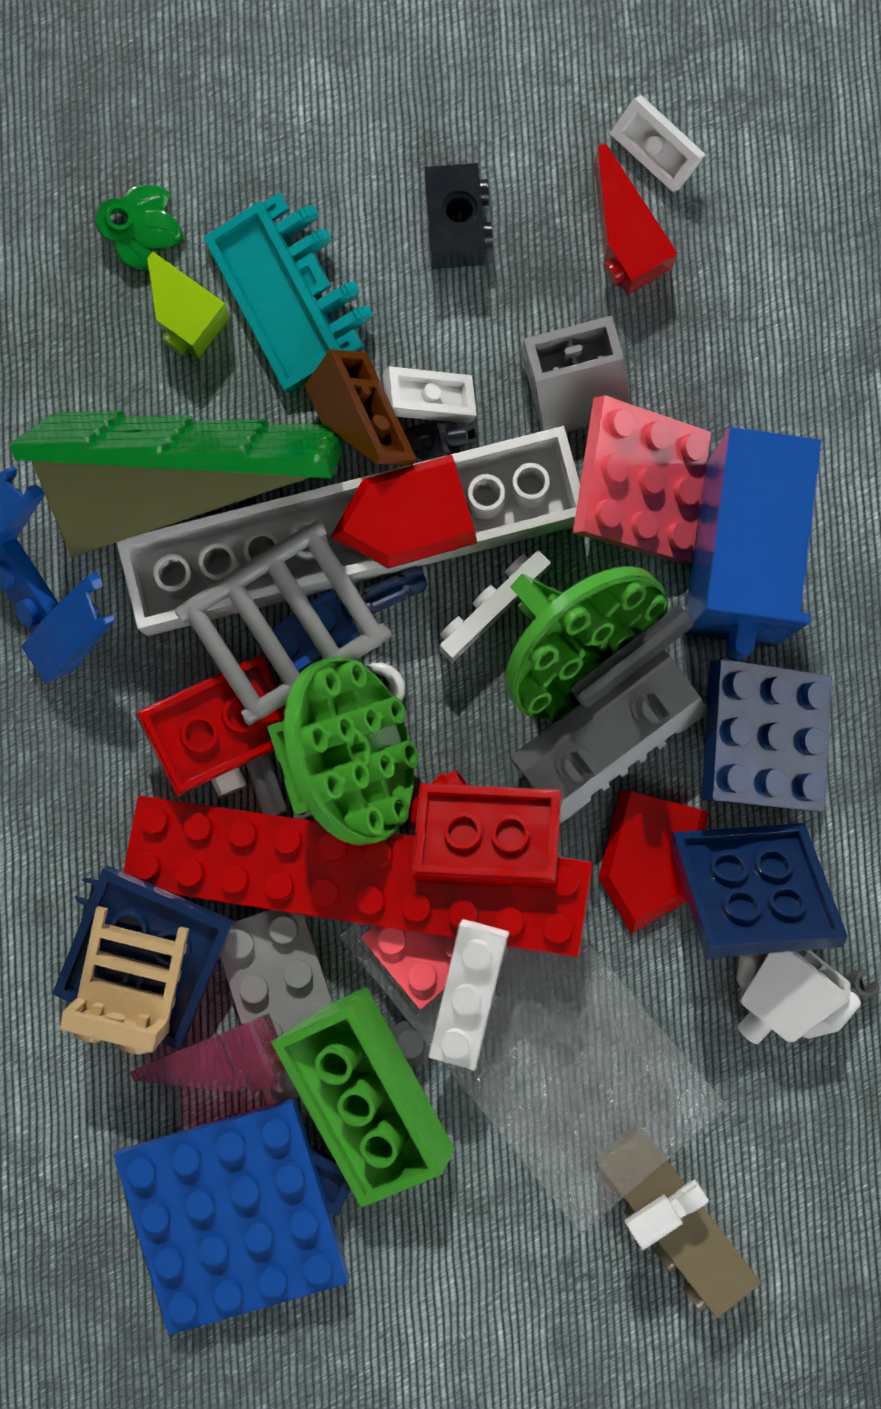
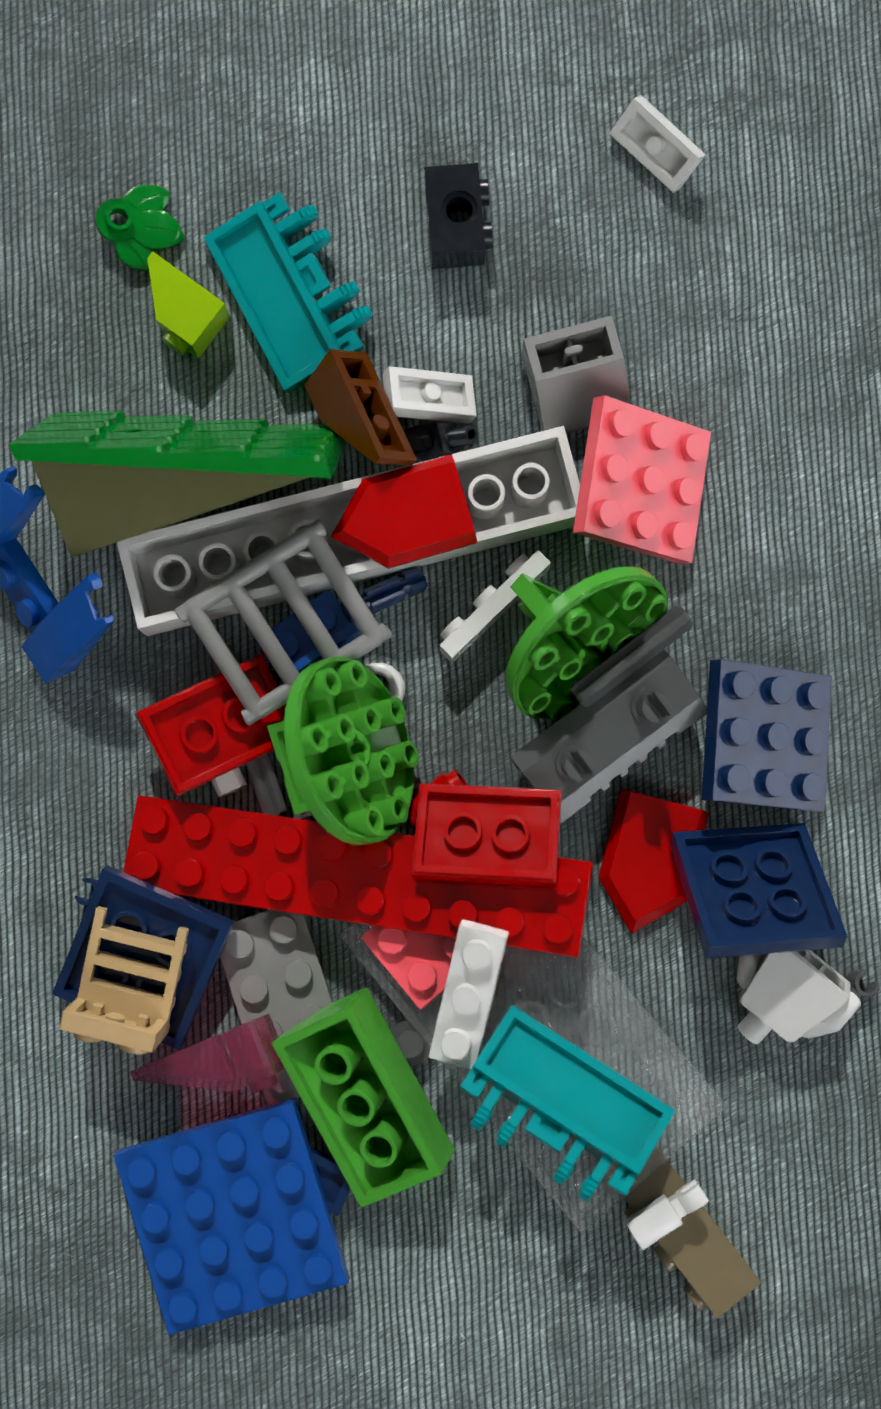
red slope [594,143,678,296] -> none
blue container [684,427,822,662] -> none
none -> teal hinge [460,1005,676,1202]

